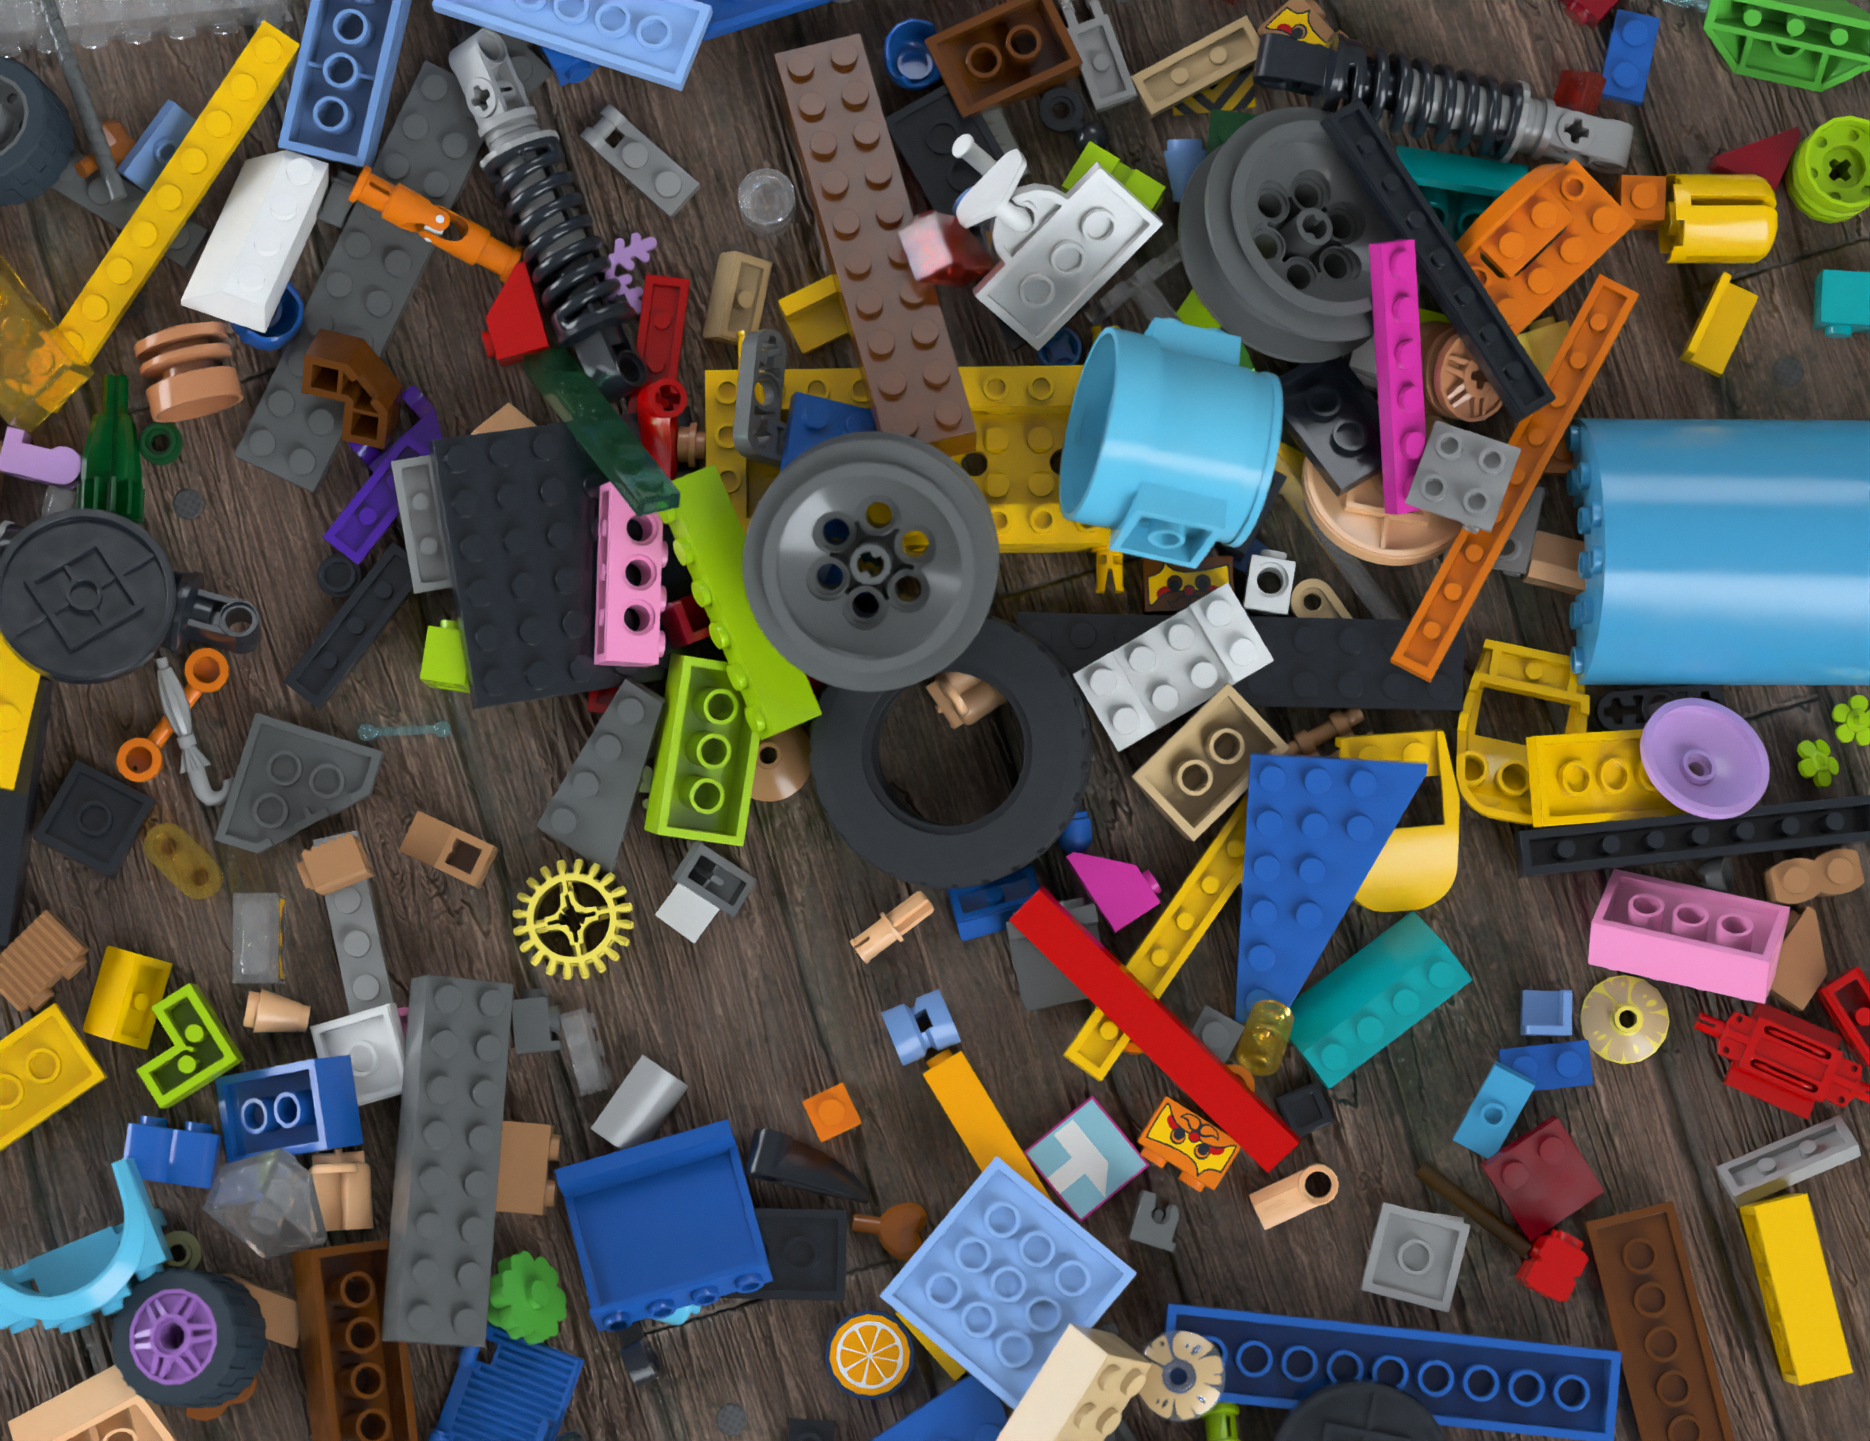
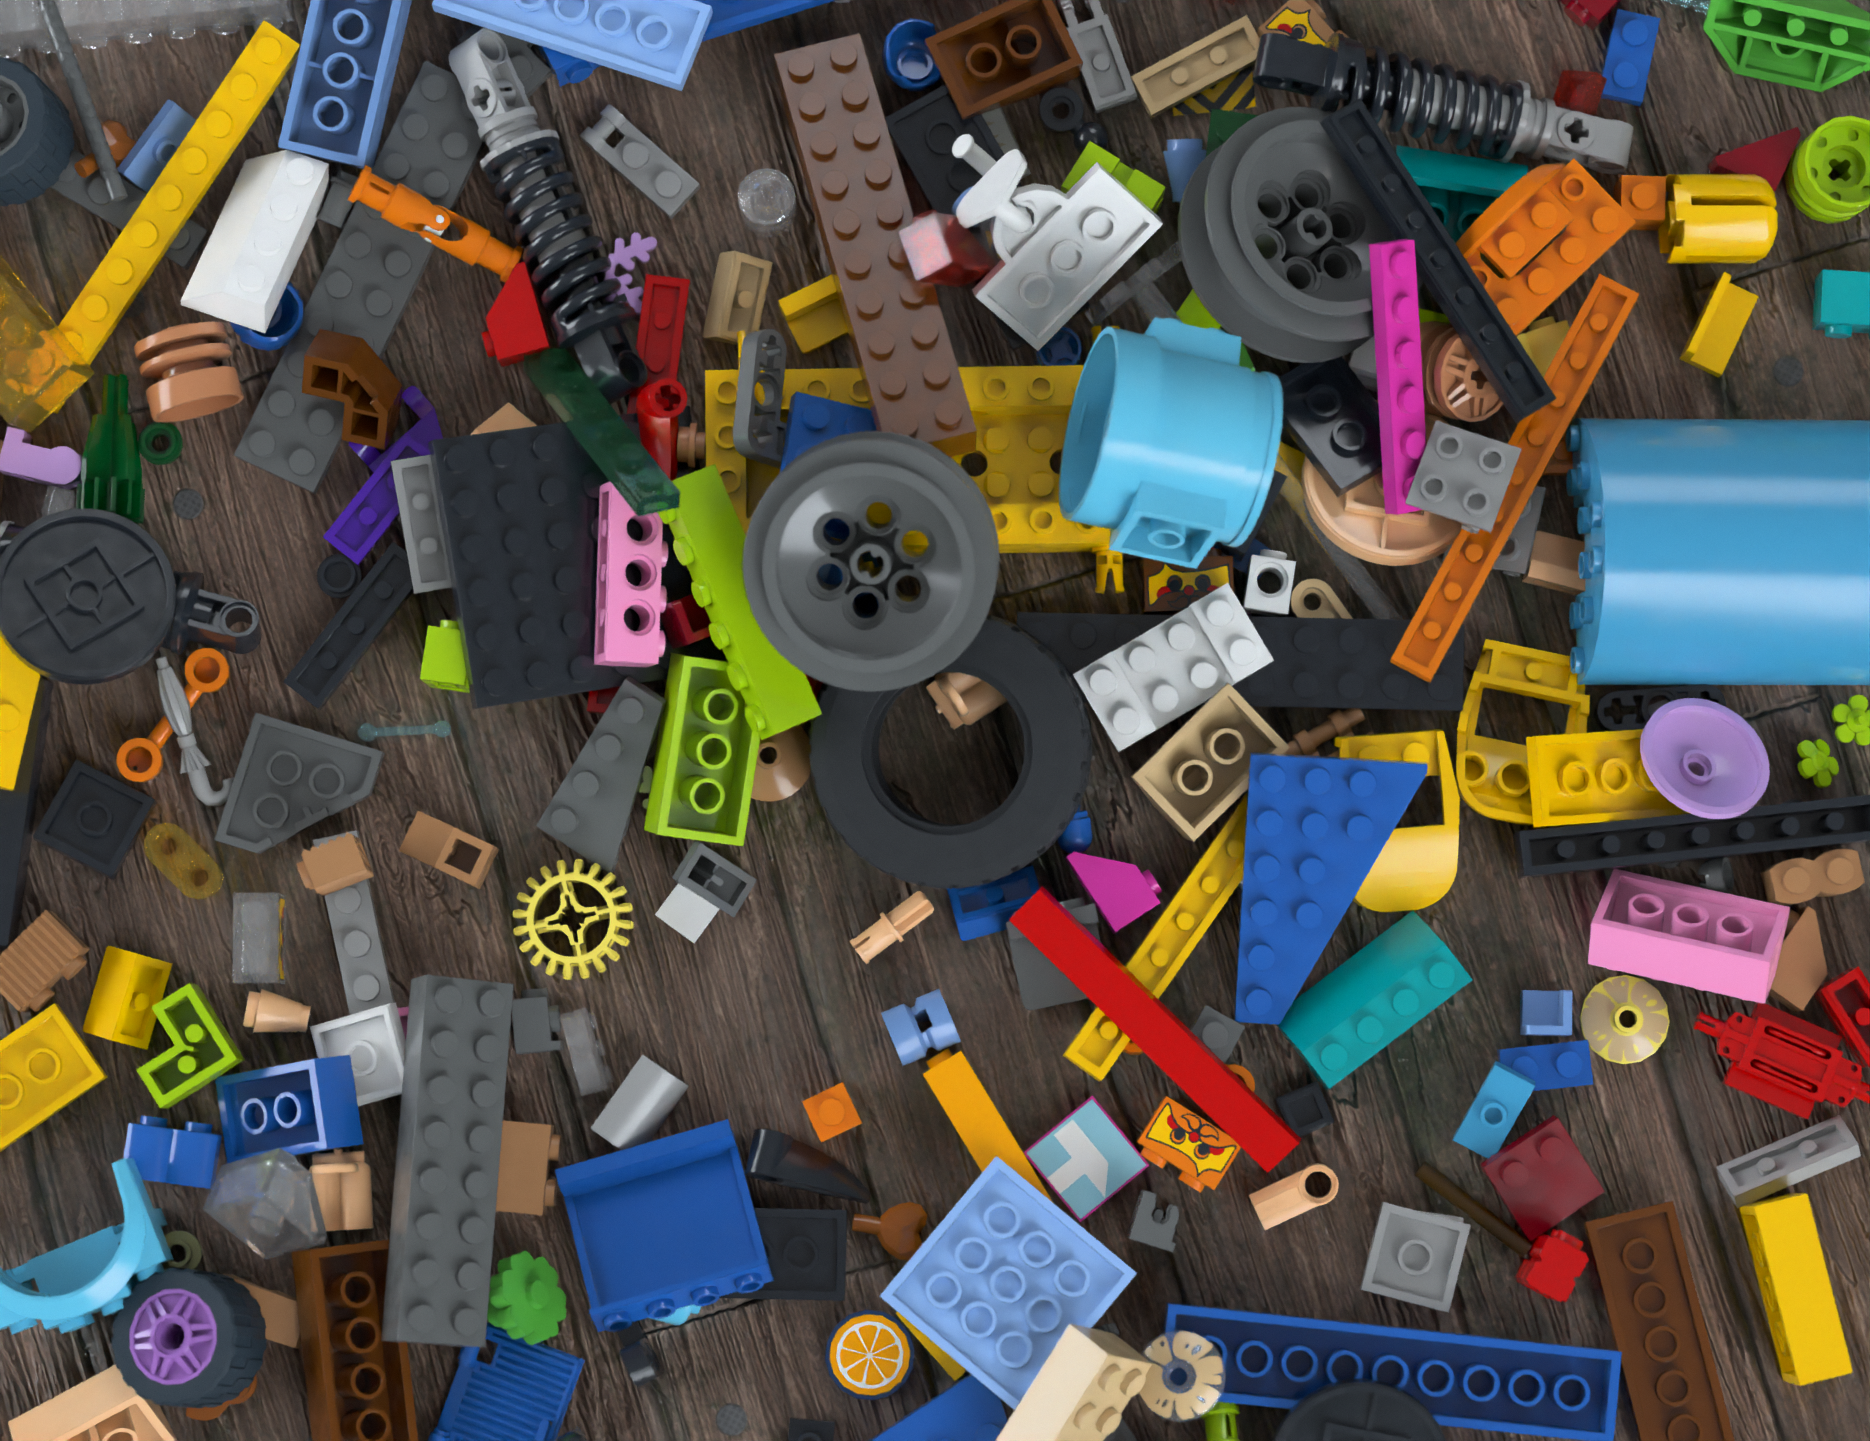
clear yellow plate [1236,1000,1294,1076] -> none

